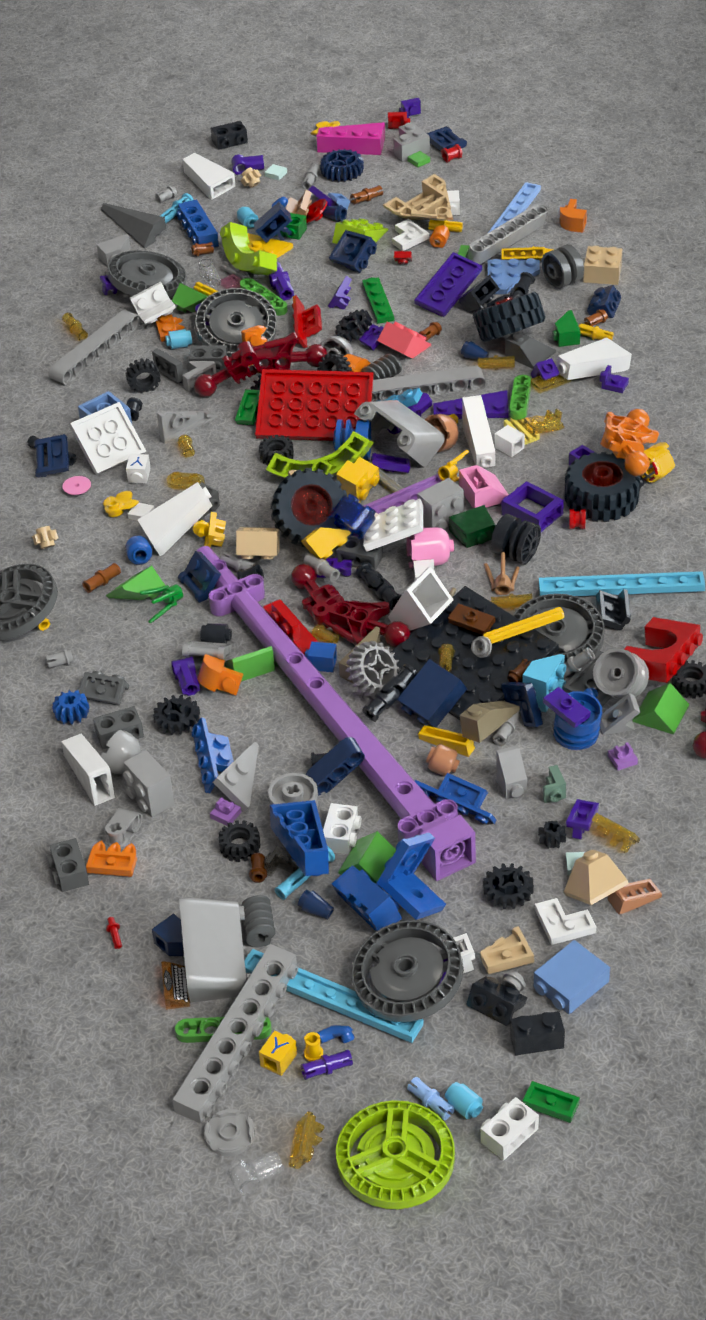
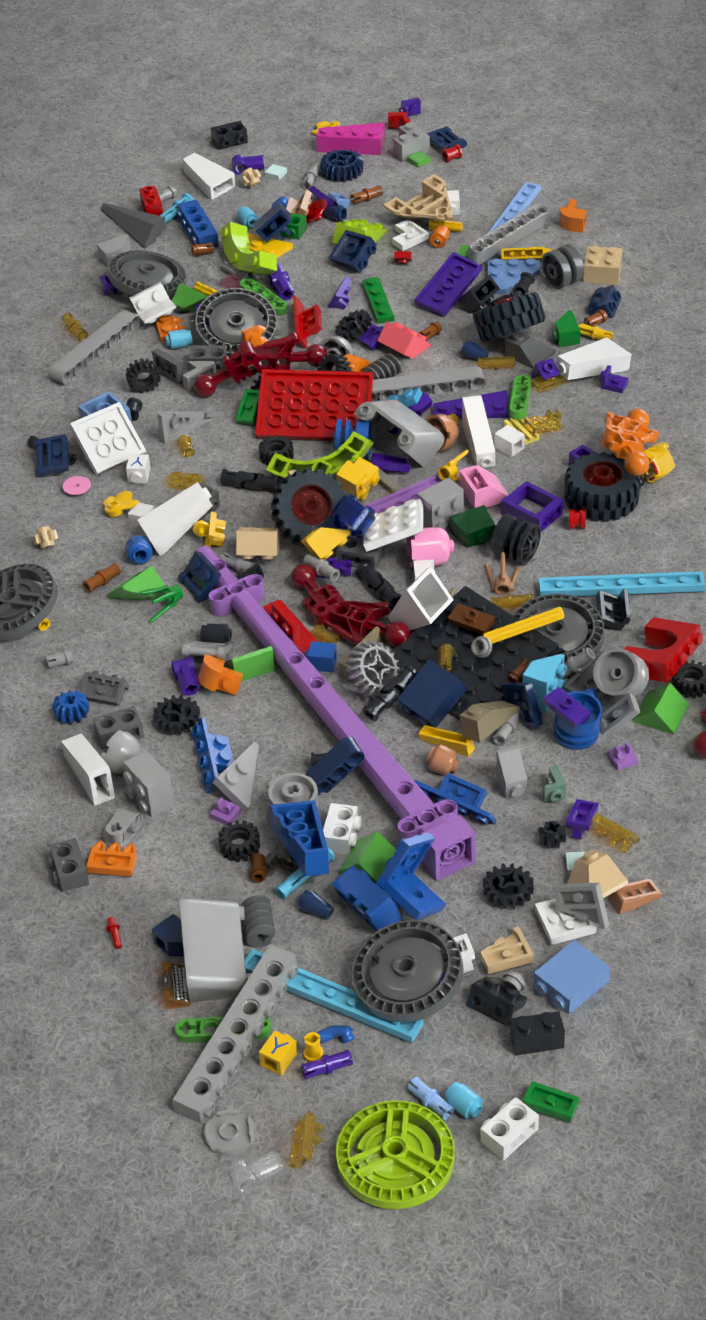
none -> red brick [139,186,163,216]
none -> black piece [220,469,281,493]
none -> light grey wing [553,883,609,929]

